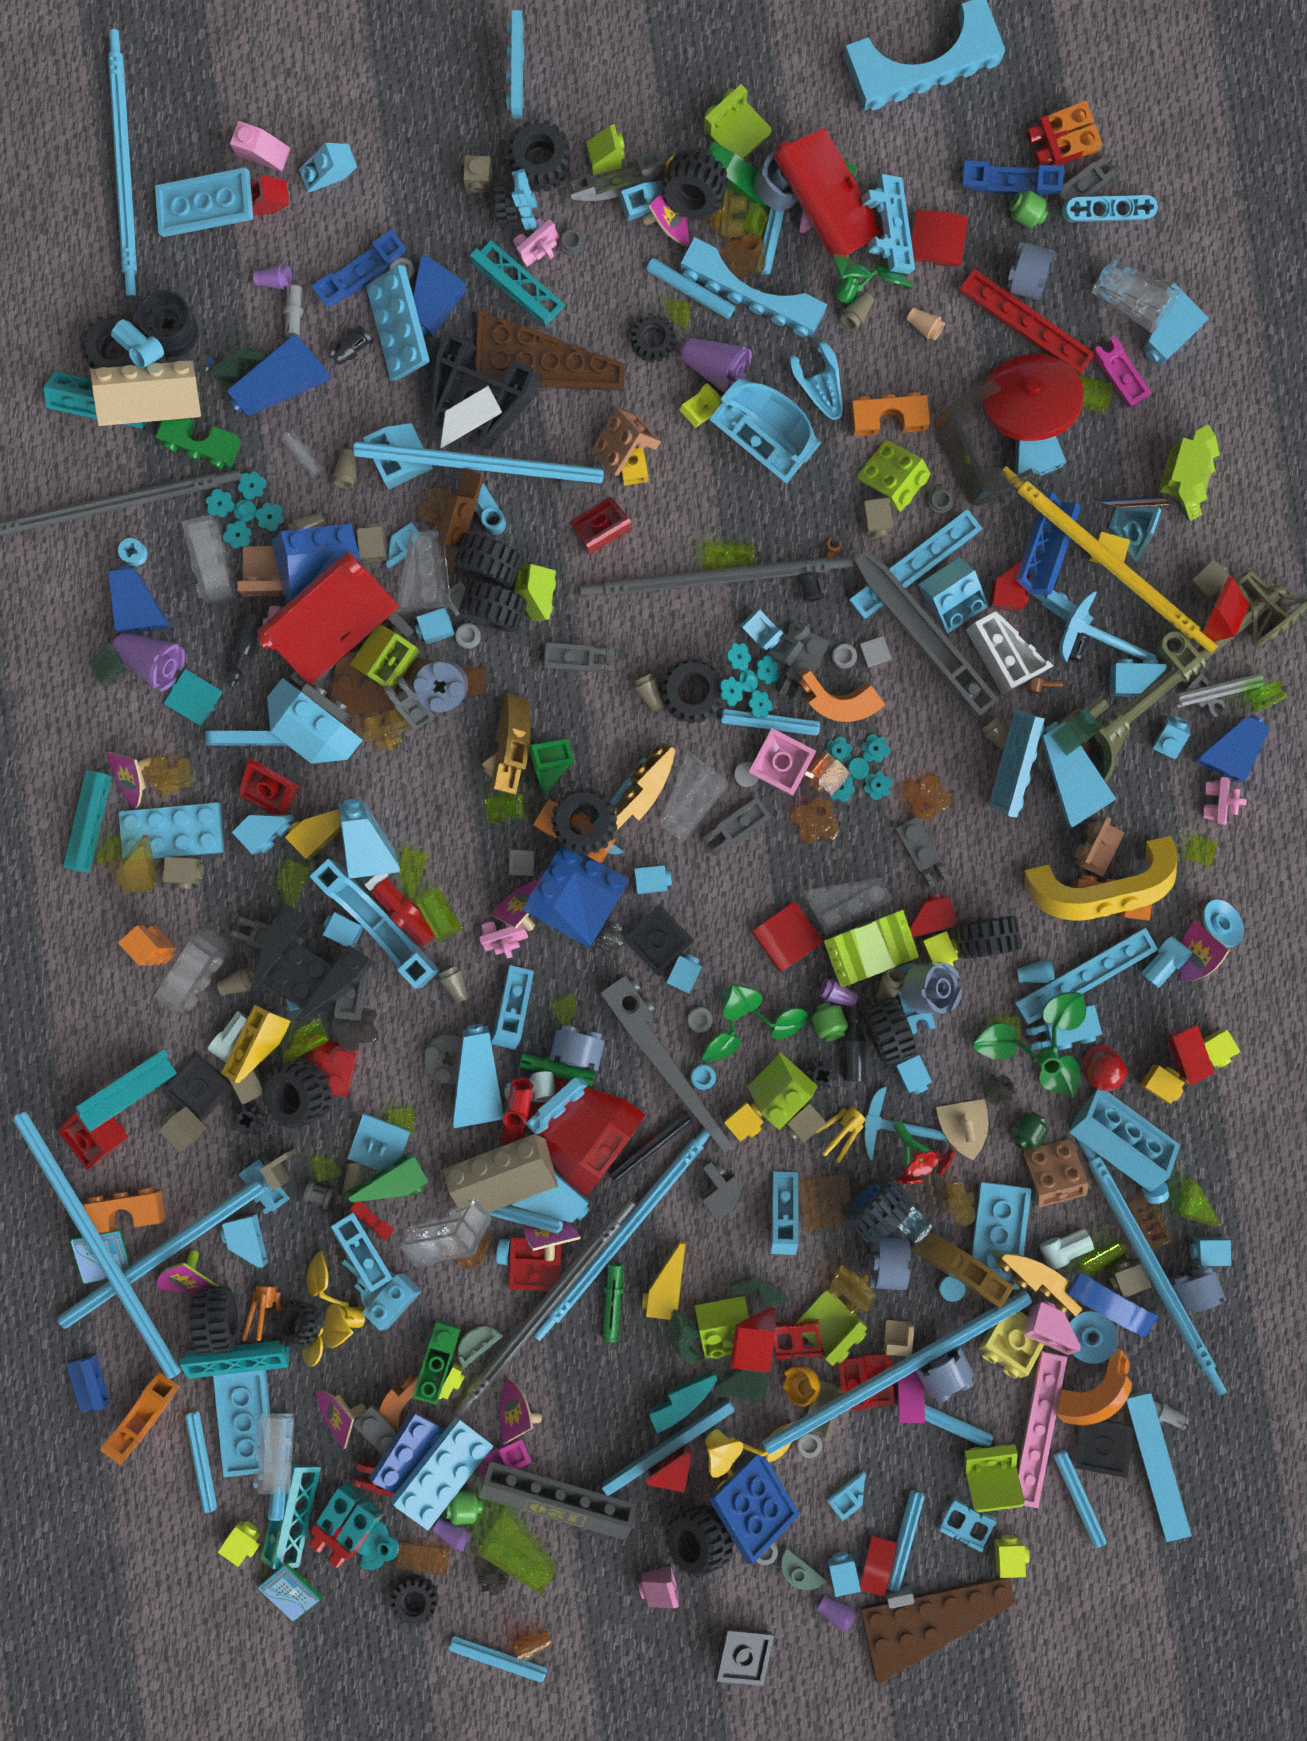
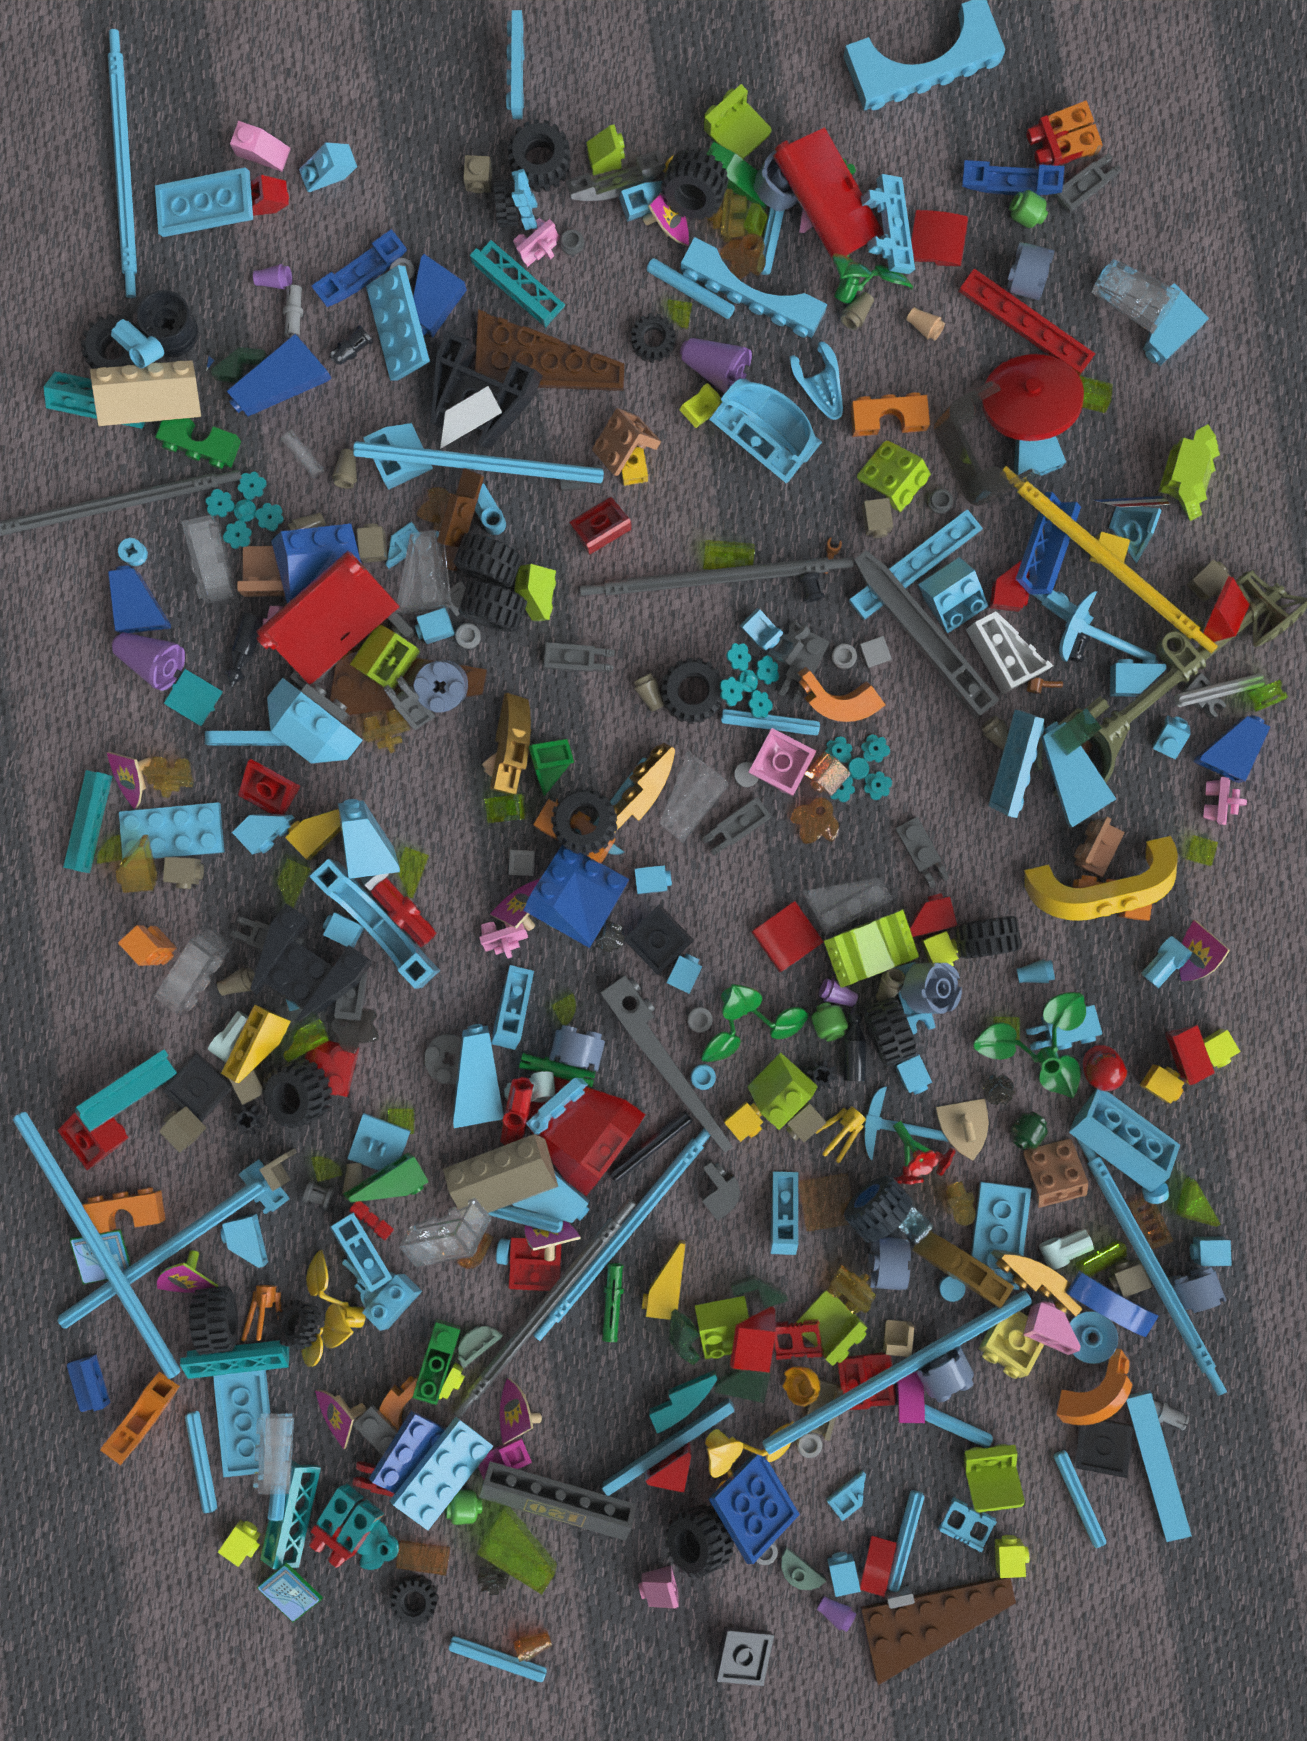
clear green slope [89,644,127,688] -> none
clear neon green slope [415,887,463,941] -> none
medium lavender cone [433,1518,472,1552] -> none
dark tan cone [438,964,469,1004] -> none
clear orange plate [903,773,952,820] -> none
medium azure plate [1014,928,1158,1025] -> none
bright pink plate [1017,1350,1067,1508] -> none
medium azure beam [1062,195,1158,222] -> none
dark pink plate [1093,336,1152,409] -> none
medium azure dish [1203,900,1244,947] -> none

